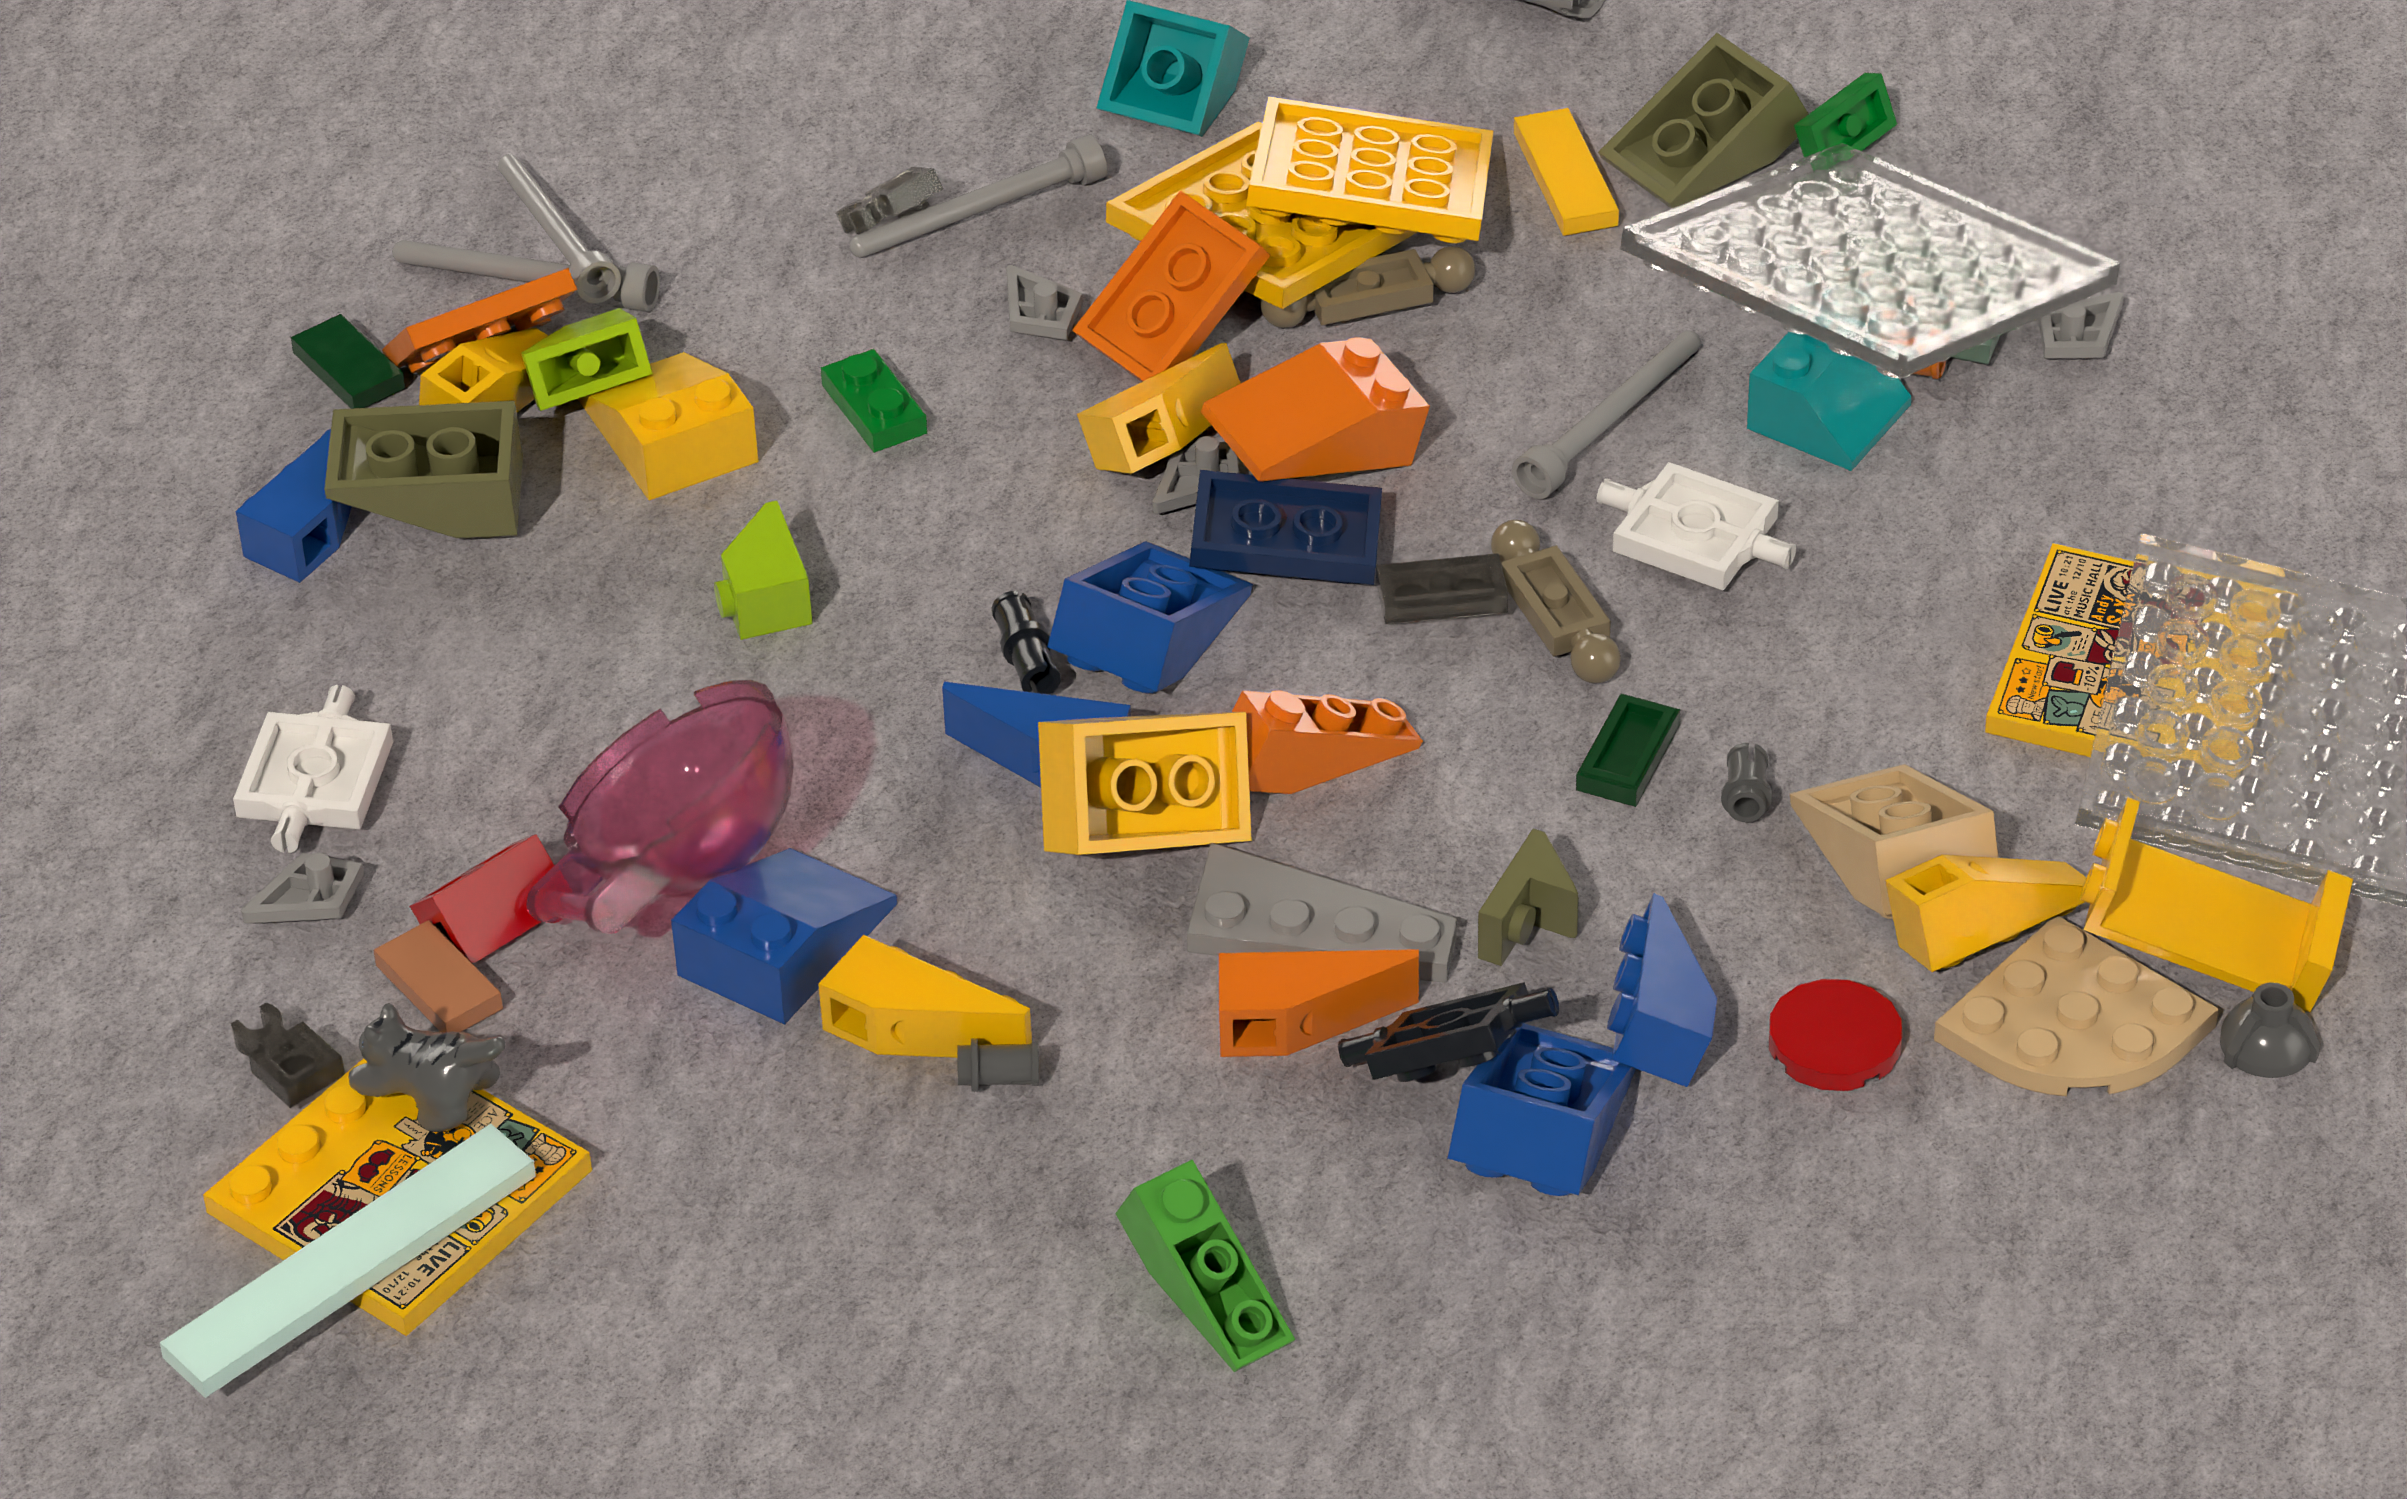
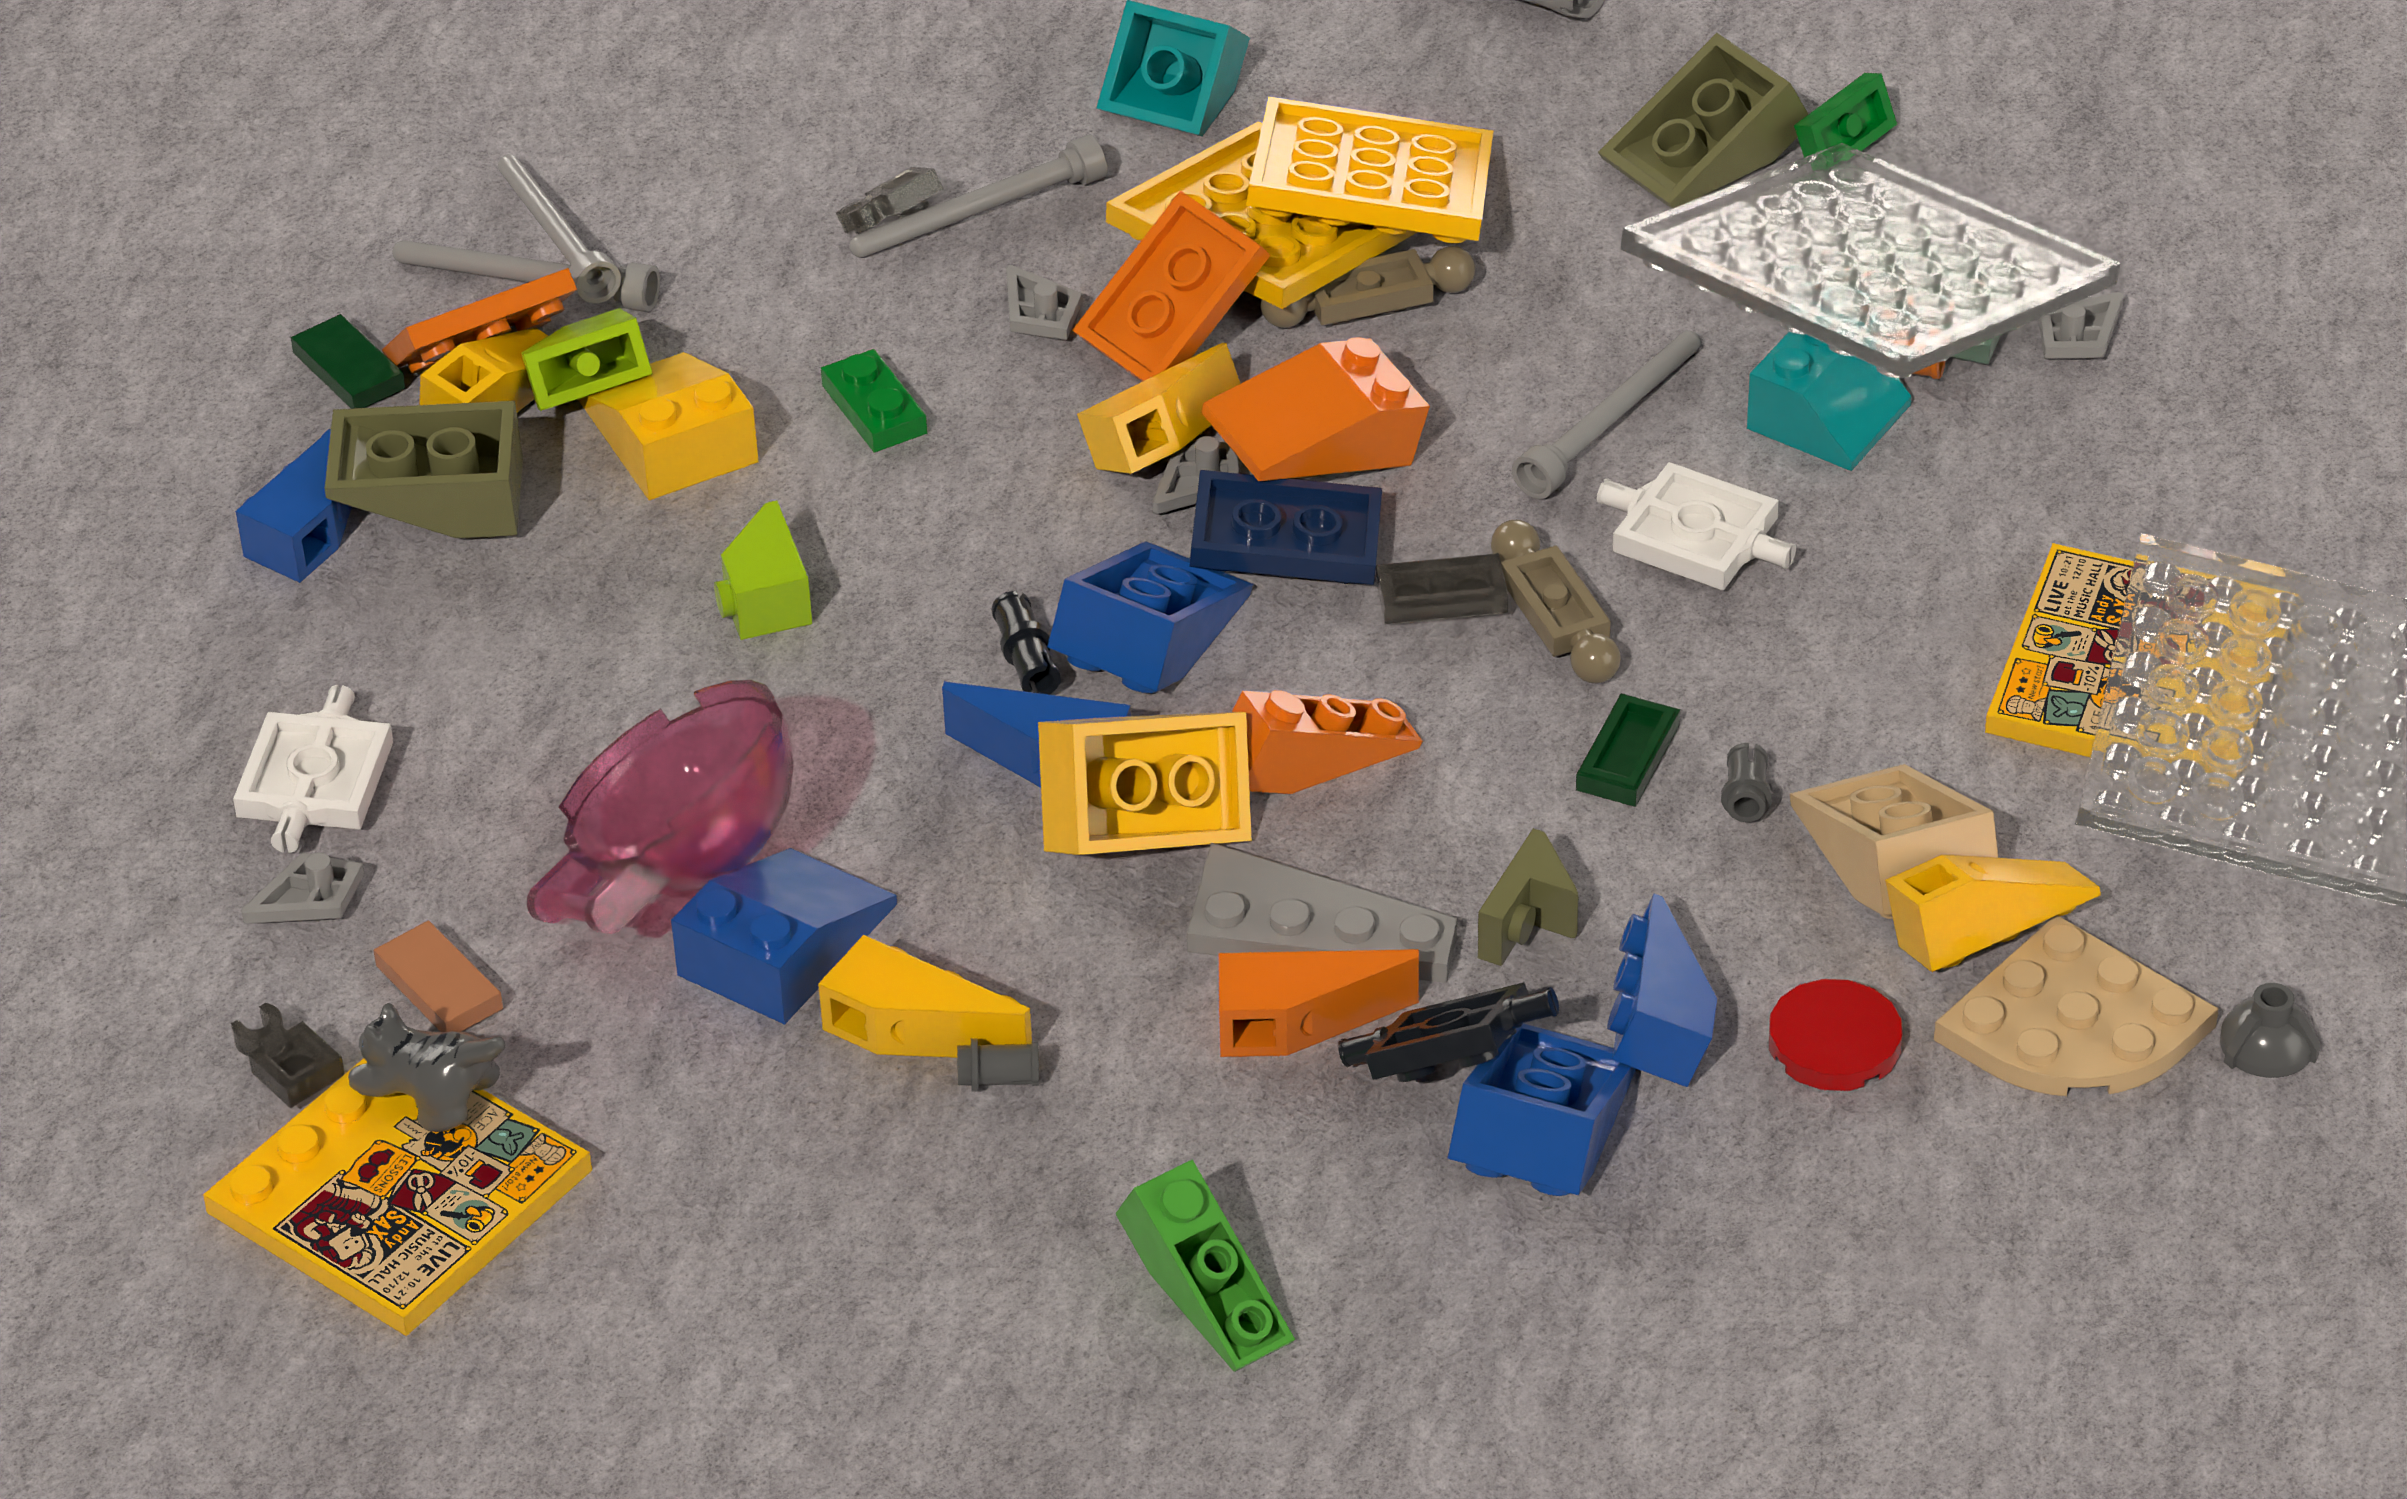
light aqua tile [160,1124,536,1398] -> none
panel [409,834,573,964] -> none
yellow tile [1513,108,1619,236] -> none
yellow panel [2080,797,2353,1012] -> none

